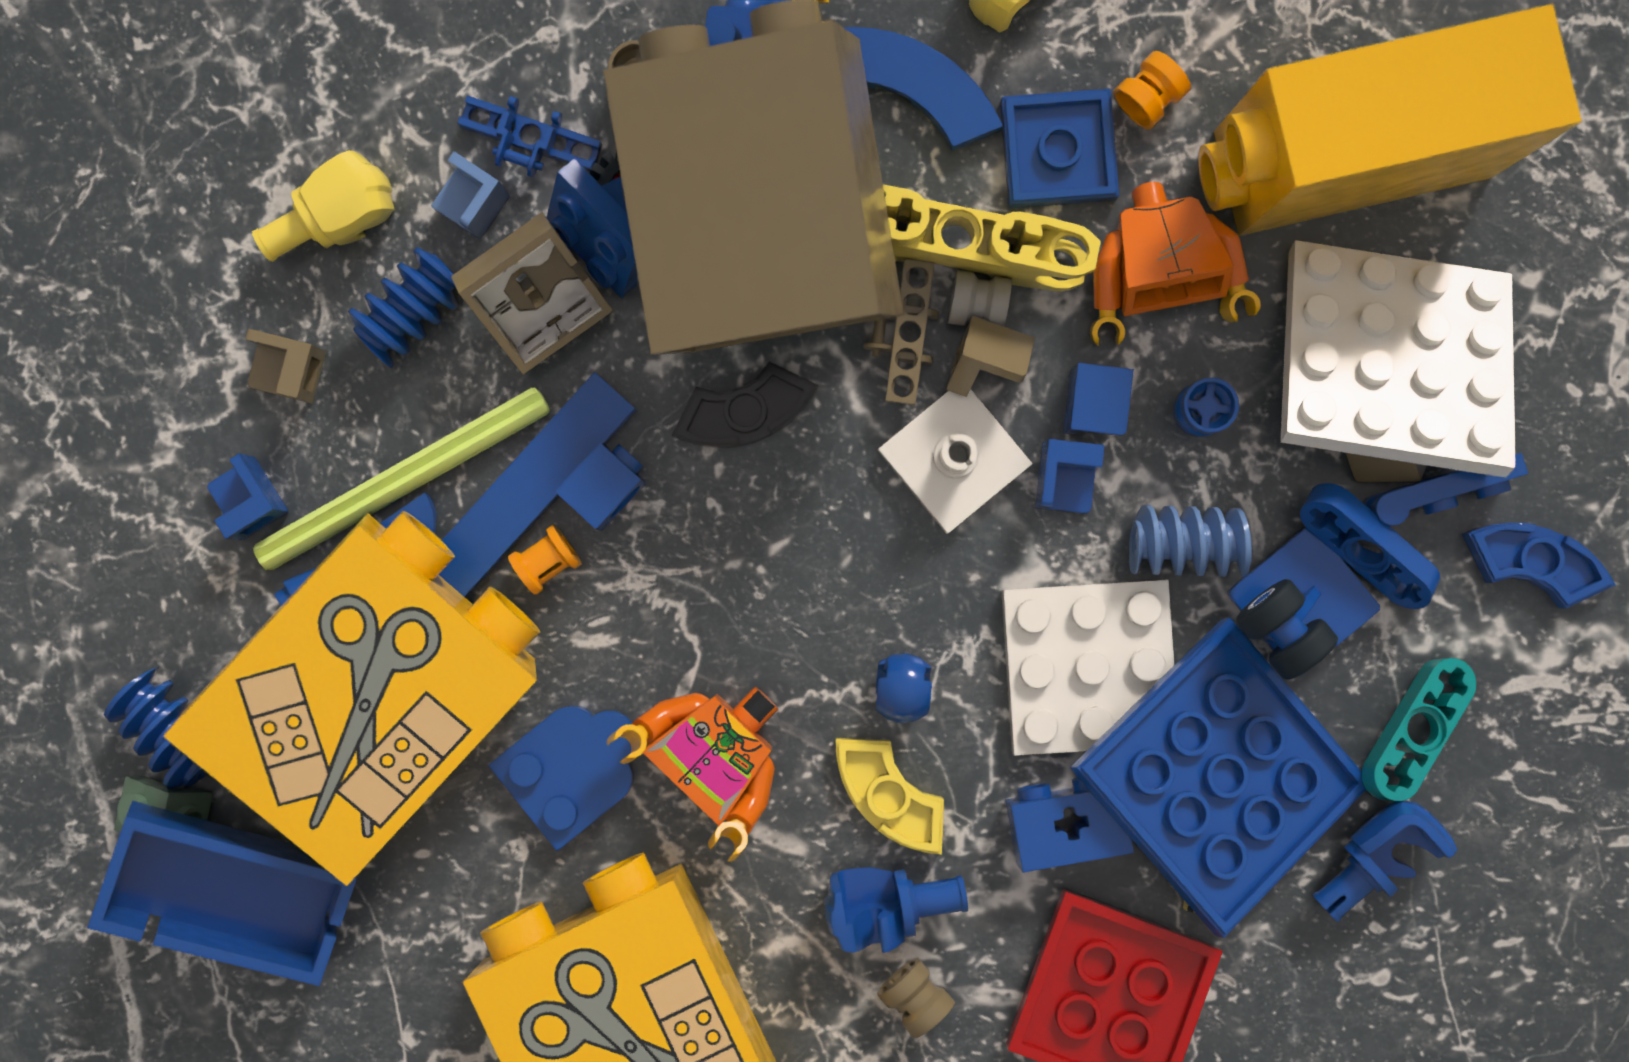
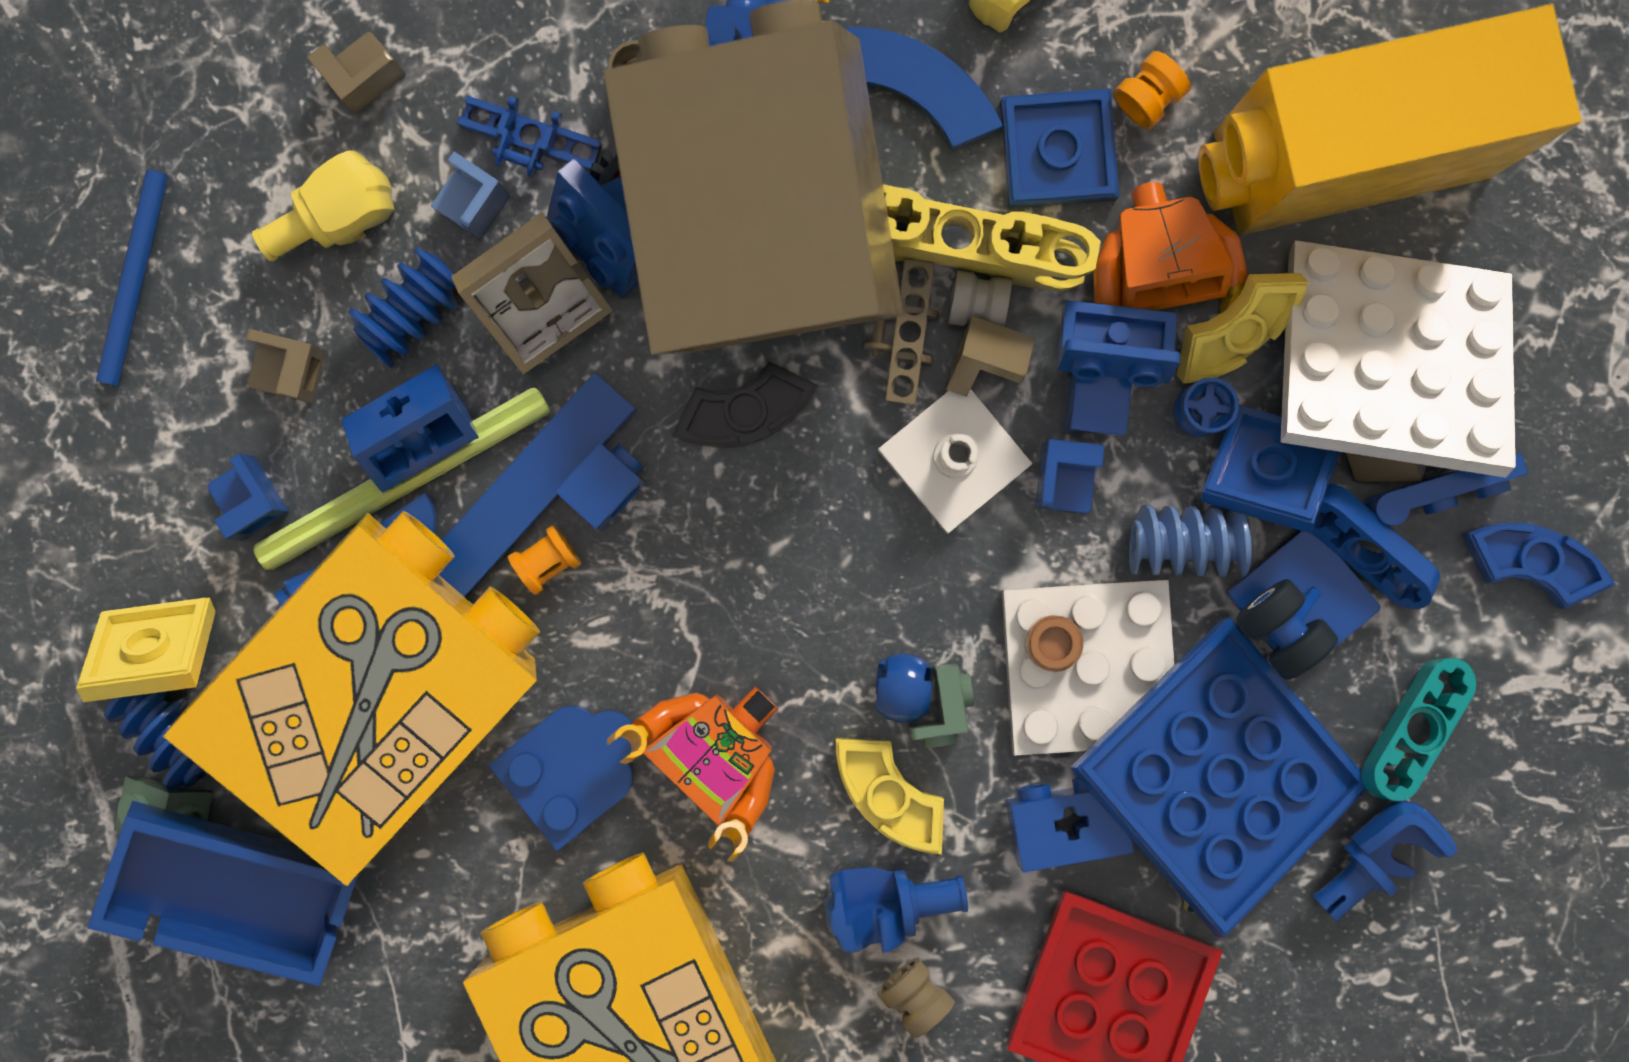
none -> light yellow tile [76,598,216,702]
none -> blue bar [96,169,169,387]
none -> dark tan panel [307,32,406,115]
none -> blue brick [341,364,479,493]
none -> sand green bracket [909,663,974,748]
none -> medium nougat tile [1025,615,1083,672]
none -> blue bracket [1057,300,1180,387]
none -> light yellow tile [1177,273,1308,384]
none -> blue tile [1201,405,1341,534]

